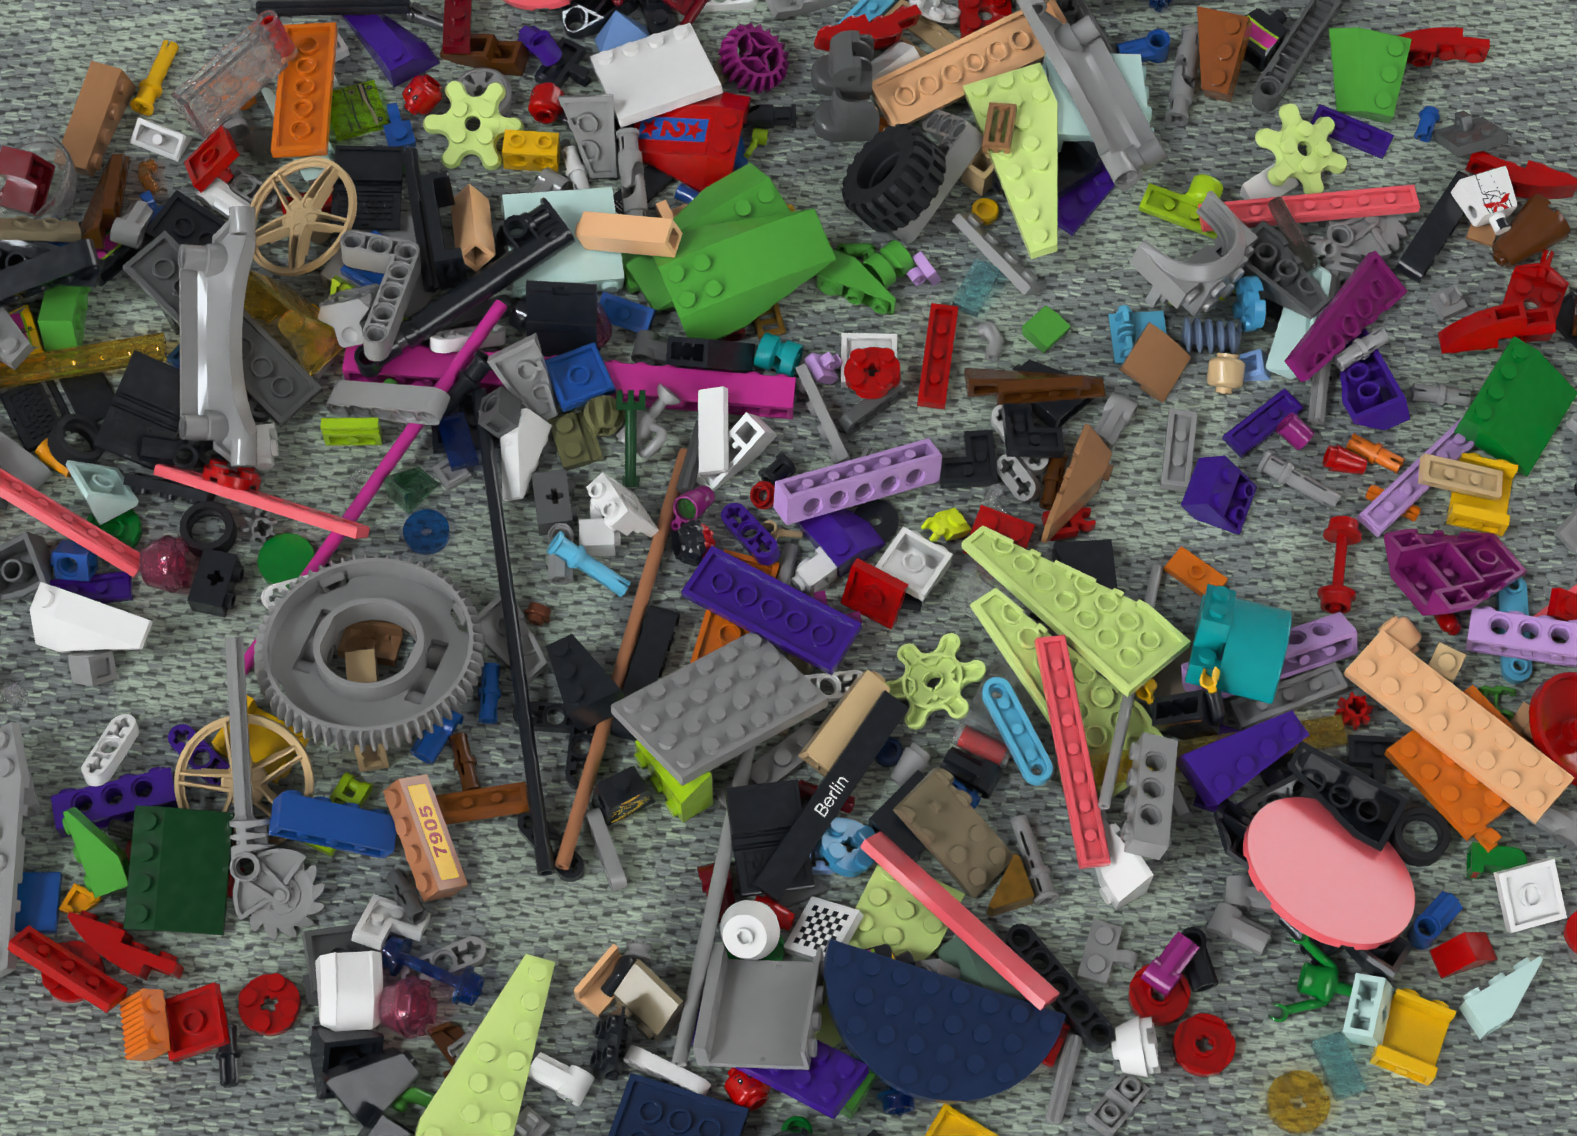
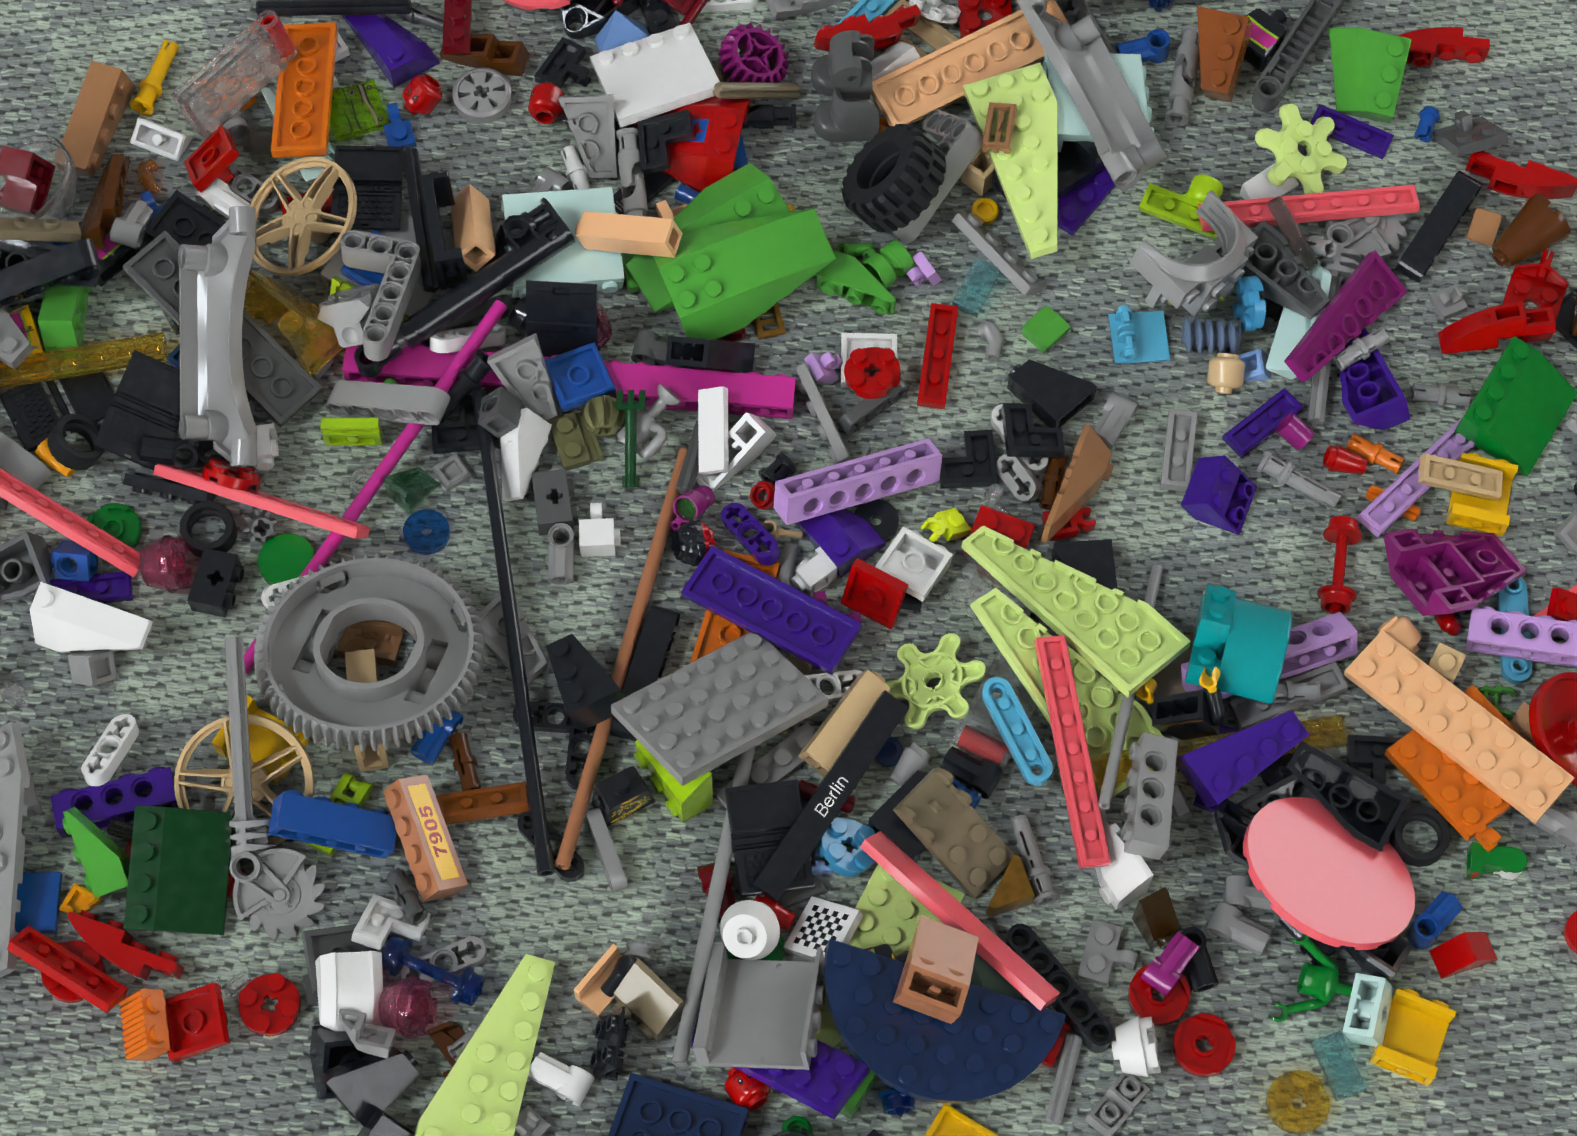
light aqua slope [65,460,139,525] -> none
dark purple beam [168,724,230,793] -> none
black axle [215,1024,241,1088] -> none
bright green arm [391,1087,435,1113] -> none
yellowish green plate [423,80,524,170] -> none
clear blue tile [437,412,479,472] -> none
blue pin [478,663,501,724] -> none
yellow brick [502,129,561,172] -> none
dark purple piece [517,25,563,66] -> none
copper plate [523,602,551,626] -> none
medium azure pin [546,531,631,597] -> none
white plate [586,472,659,538] -> none
blue plate [597,291,657,333] -> none
white beam [623,1045,711,1096] -> none
lime hand [744,128,768,159] -> none
teal wheel [754,332,804,377] -> none
reddish brown wedge [964,368,1106,405] -> none
medium nougat slope [1119,322,1191,403] -> none
orange plate [1164,546,1228,597] -> none
red gear [1334,692,1373,731] -> none
white torso [1451,166,1517,235] -> none
light aqua slope [1458,956,1543,1039] -> none
white hinge [1494,858,1567,933] -> none
none -> clear arm [207,971,252,1000]
none -> light grey slope [338,1009,396,1059]
none -> black plate [637,109,694,175]
none -> dark tan axle [713,82,802,99]
none -> nougat slope [893,915,979,1024]
none -> dark brown slope [1132,887,1180,950]
none -> light grey pin [1260,681,1321,705]

